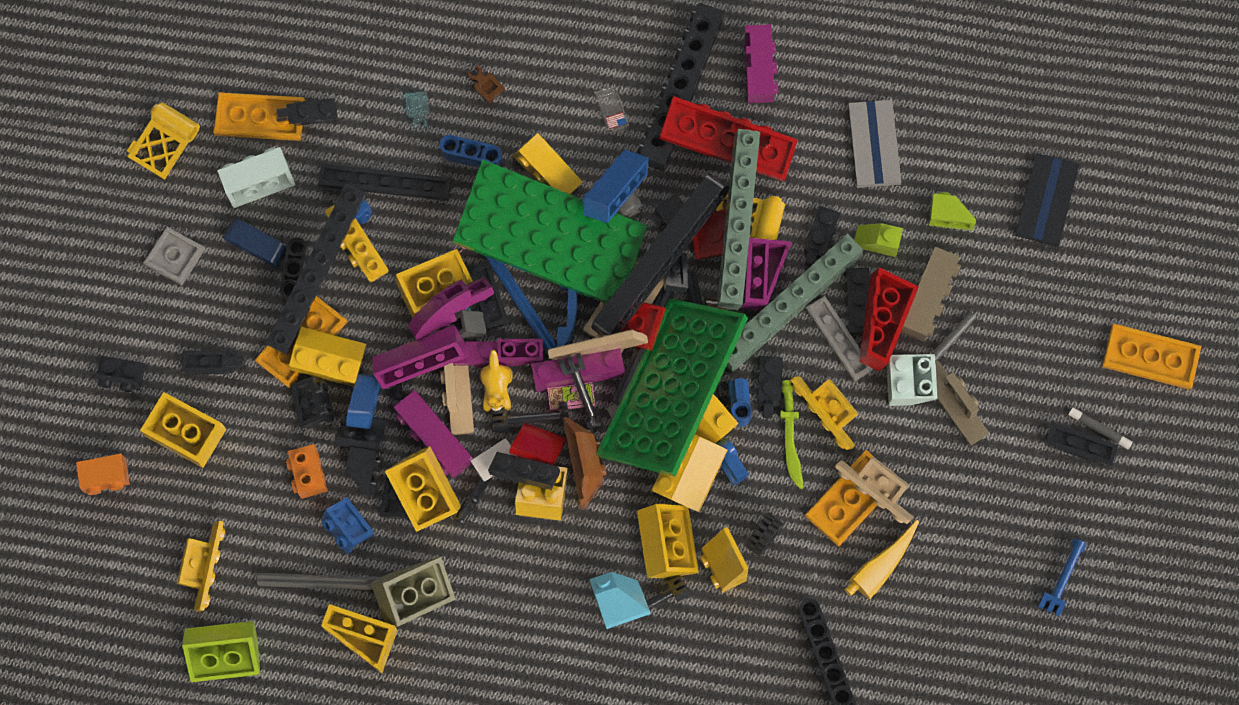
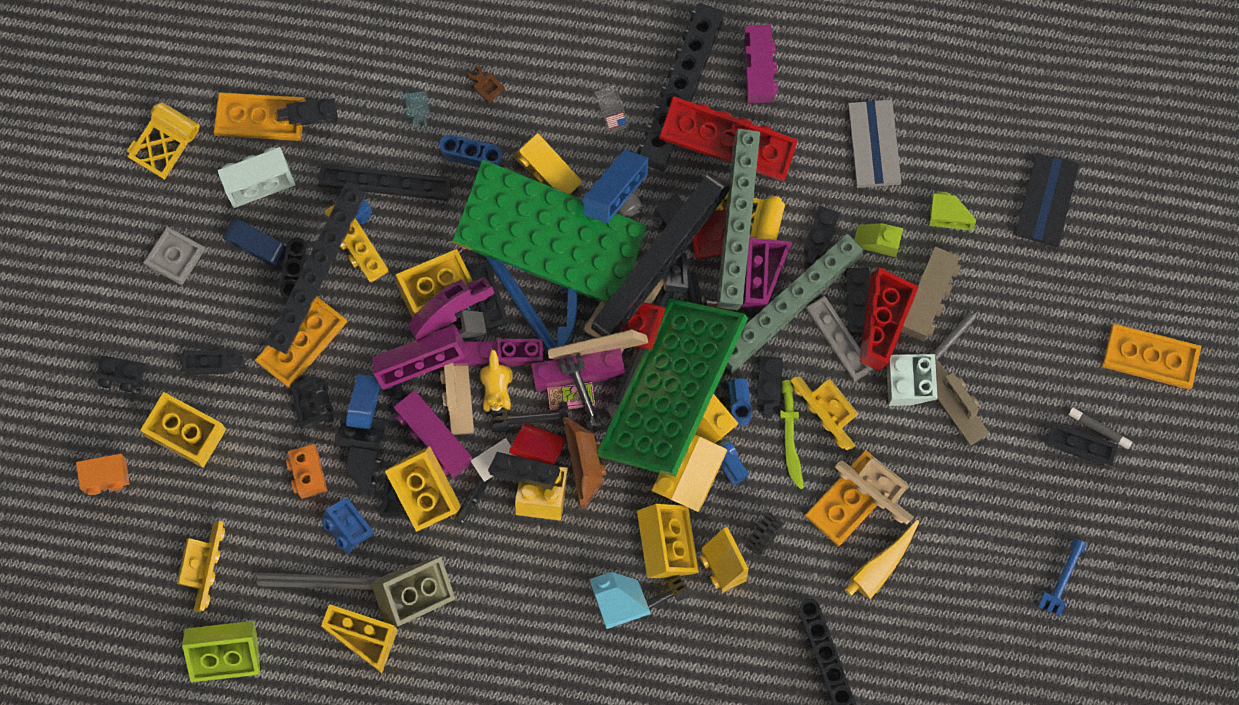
yellow slope [289,327,366,387] -> none

